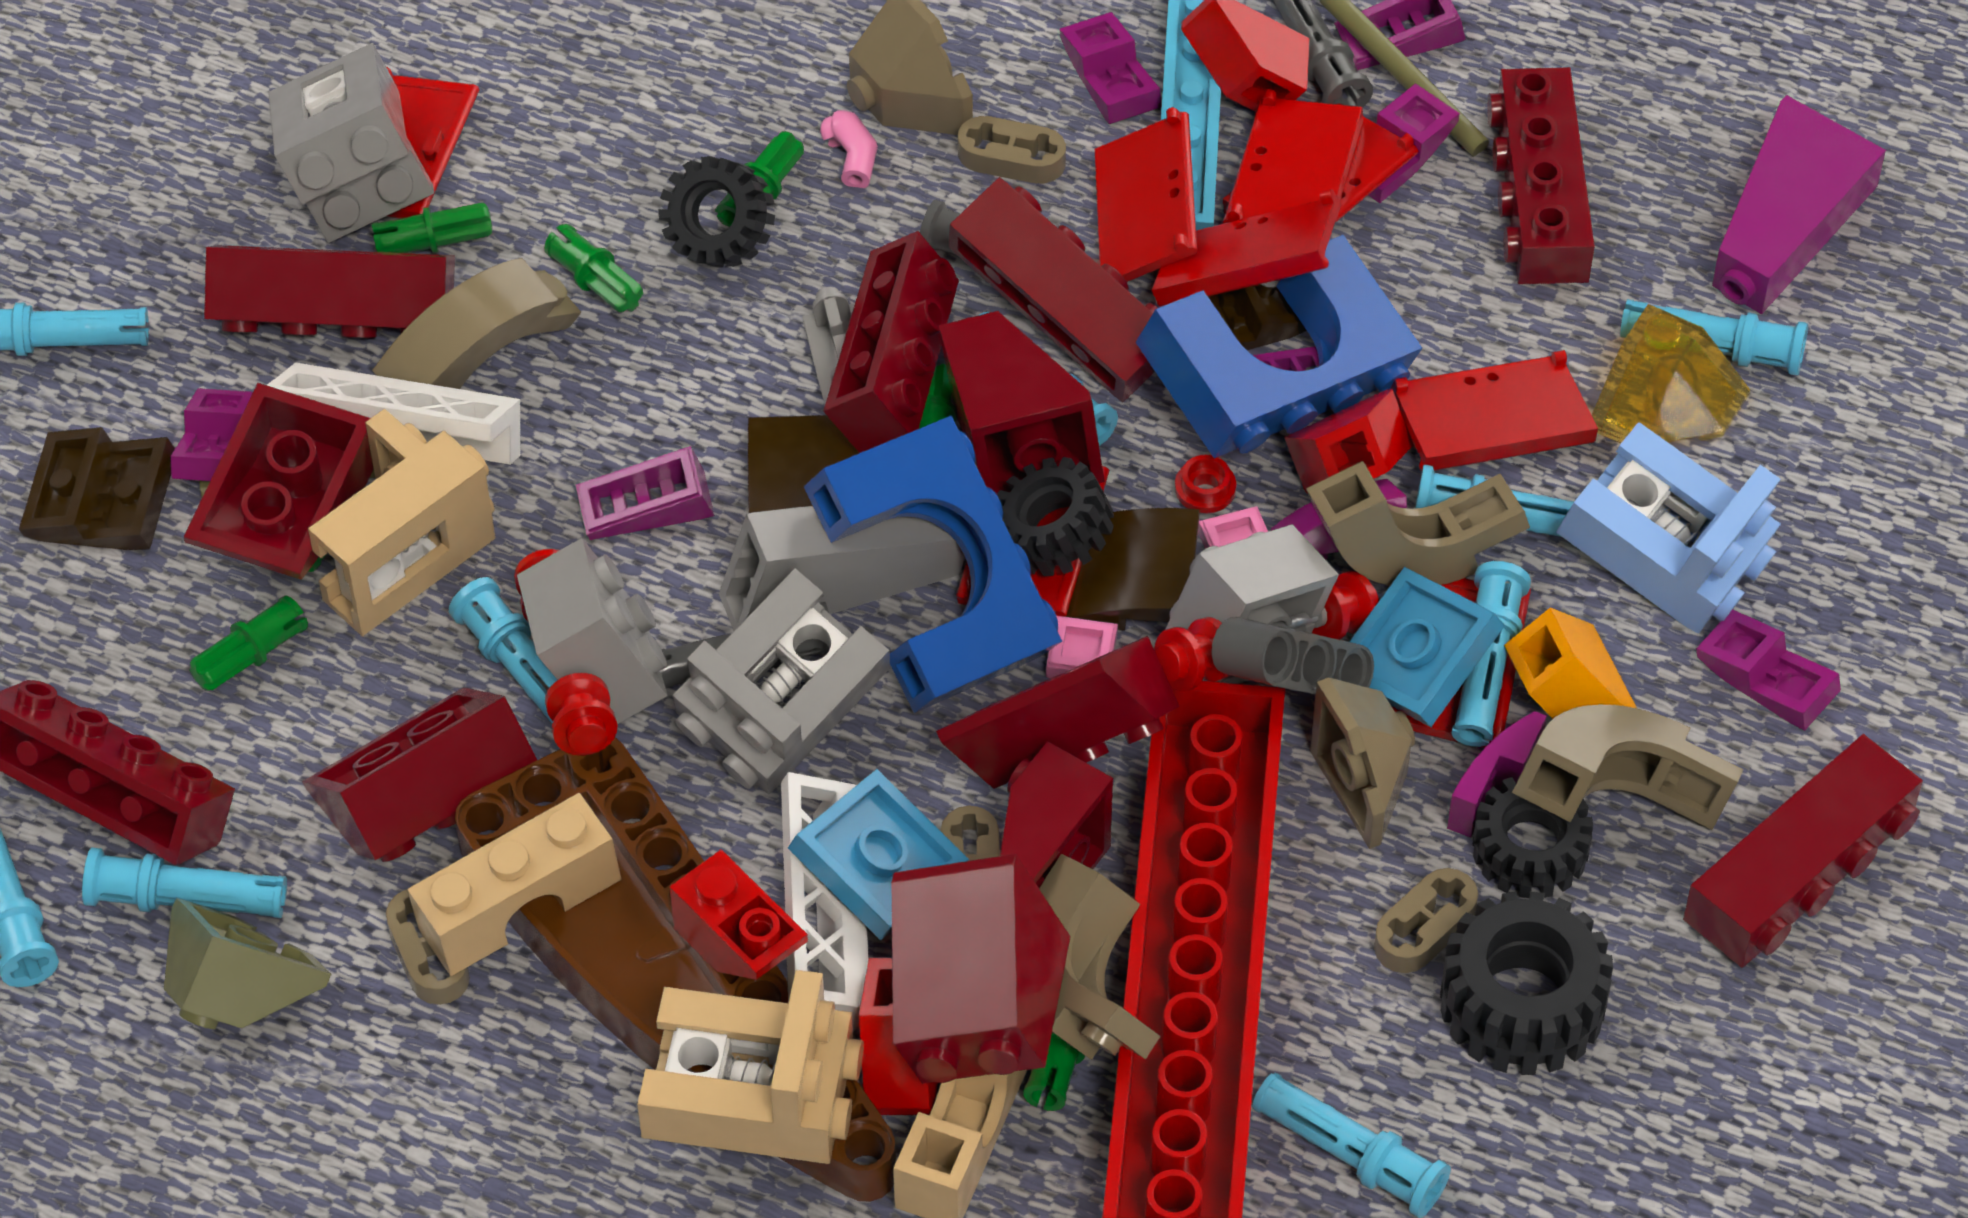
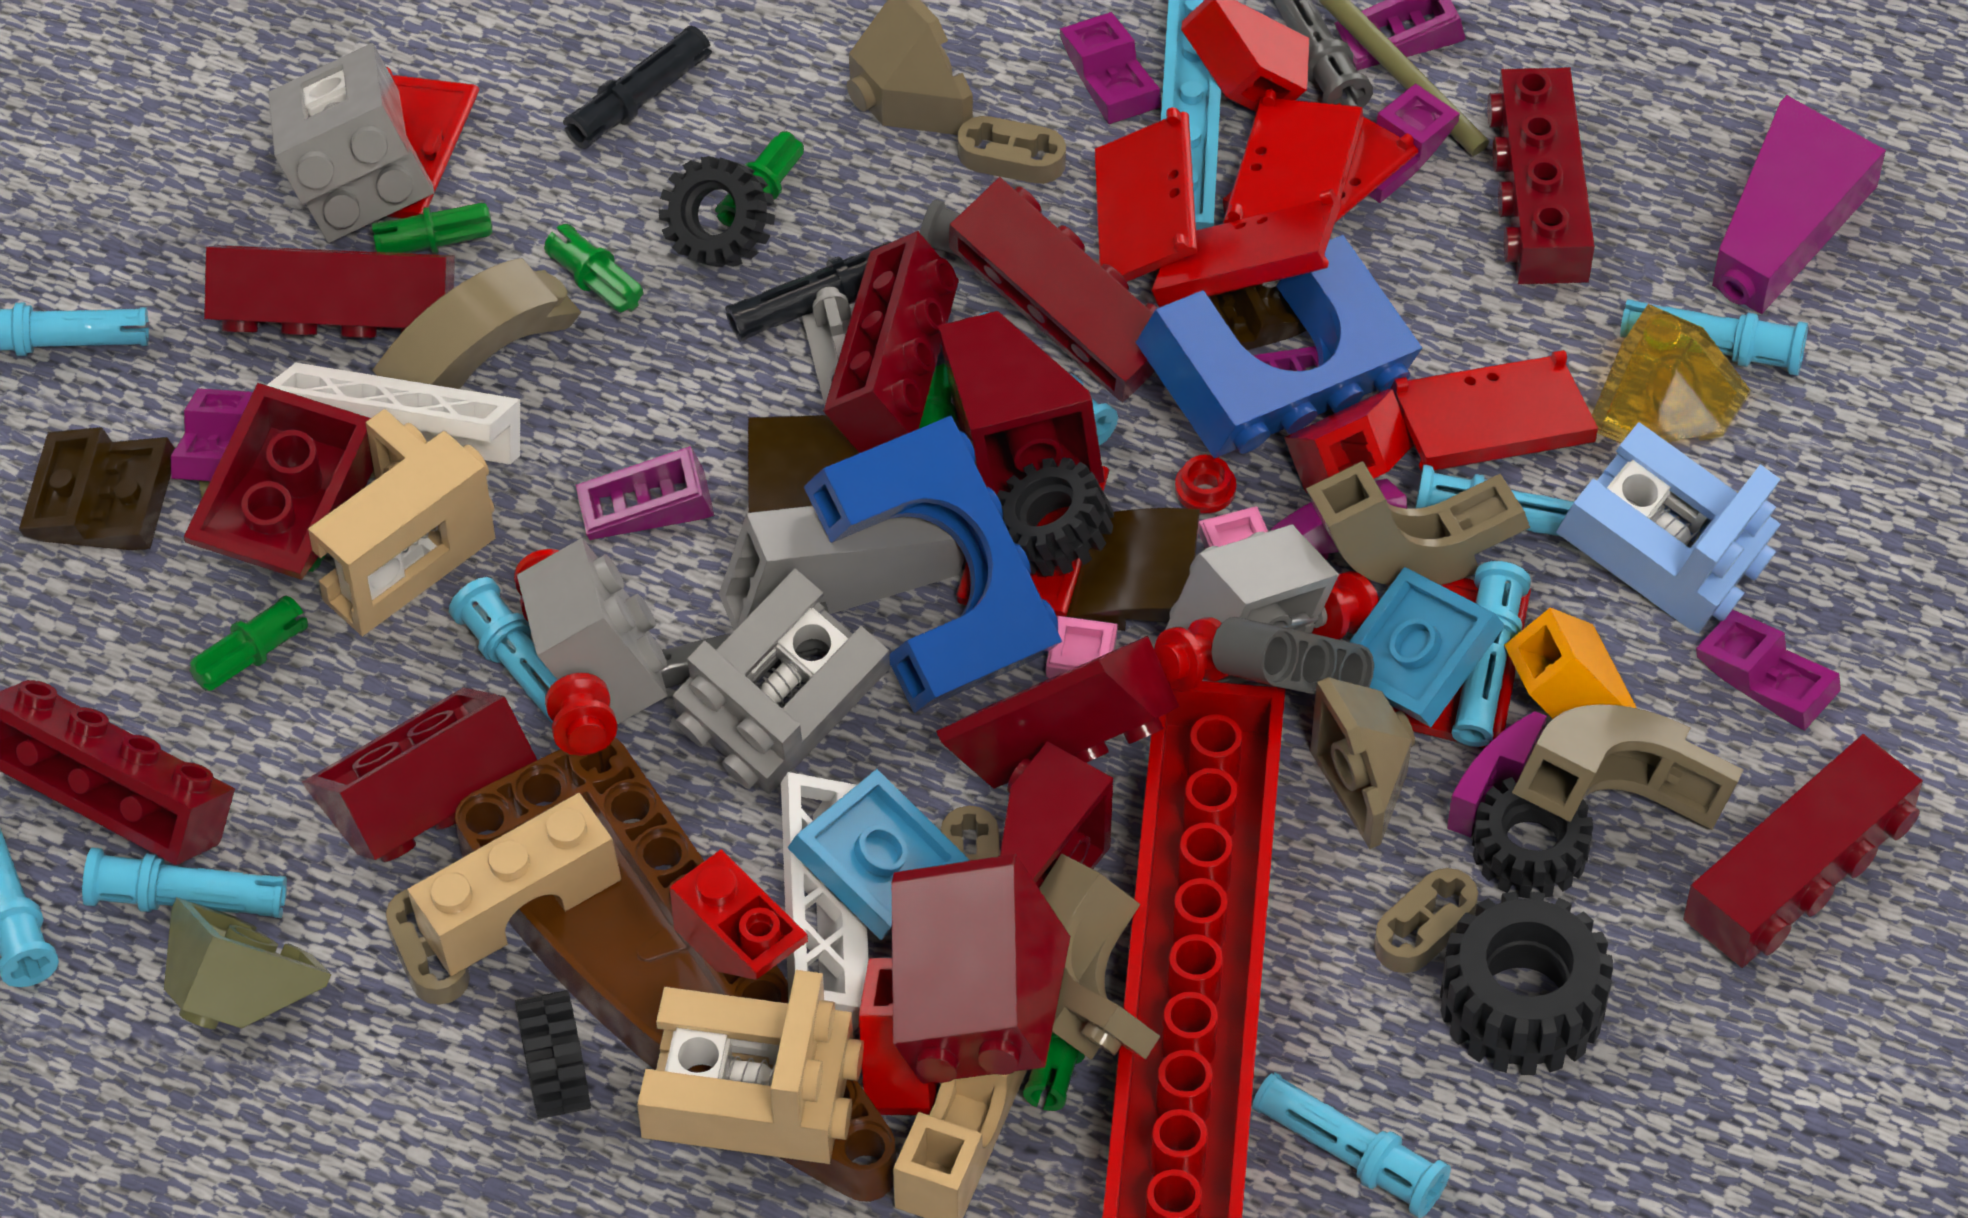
bright pink arm [820,110,878,188] -> none
none -> black tyre [515,990,591,1119]
none -> black pin [563,26,712,149]
none -> black pin [725,241,891,342]

